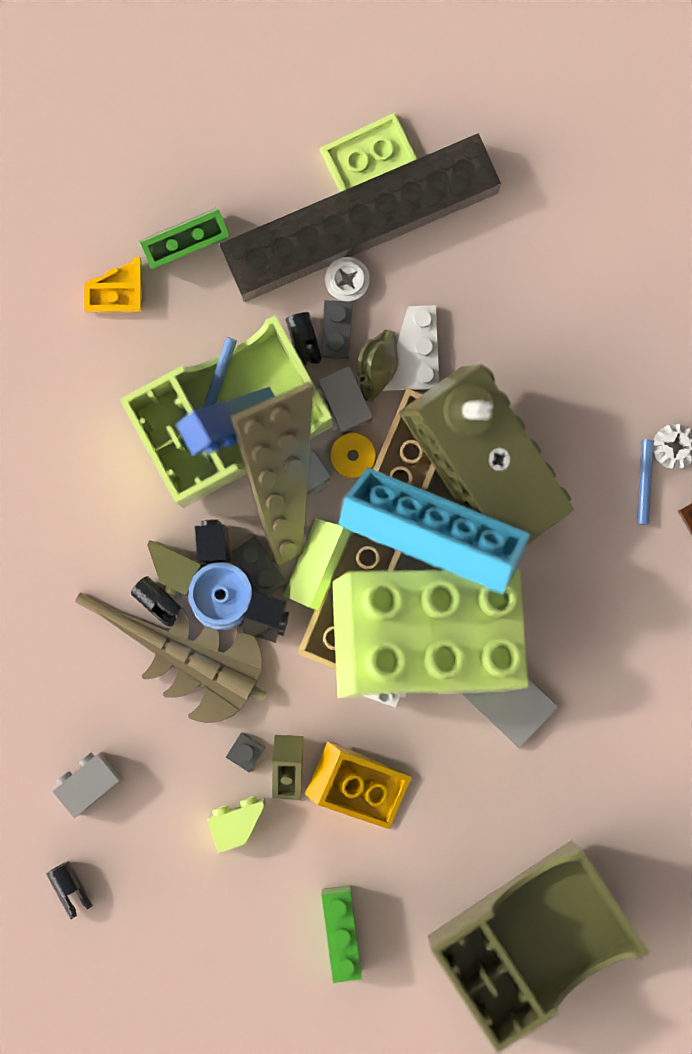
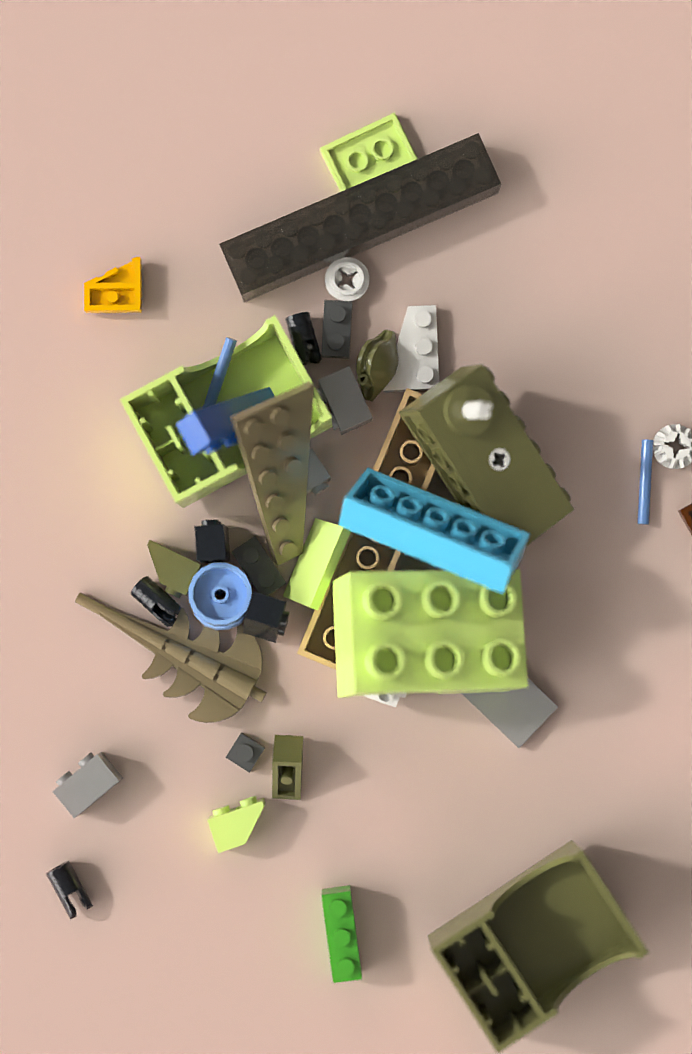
bright green brick [139,208,230,269] -> none
yellow slope [305,741,412,829] -> none
yellow piece [330,433,376,479] -> none

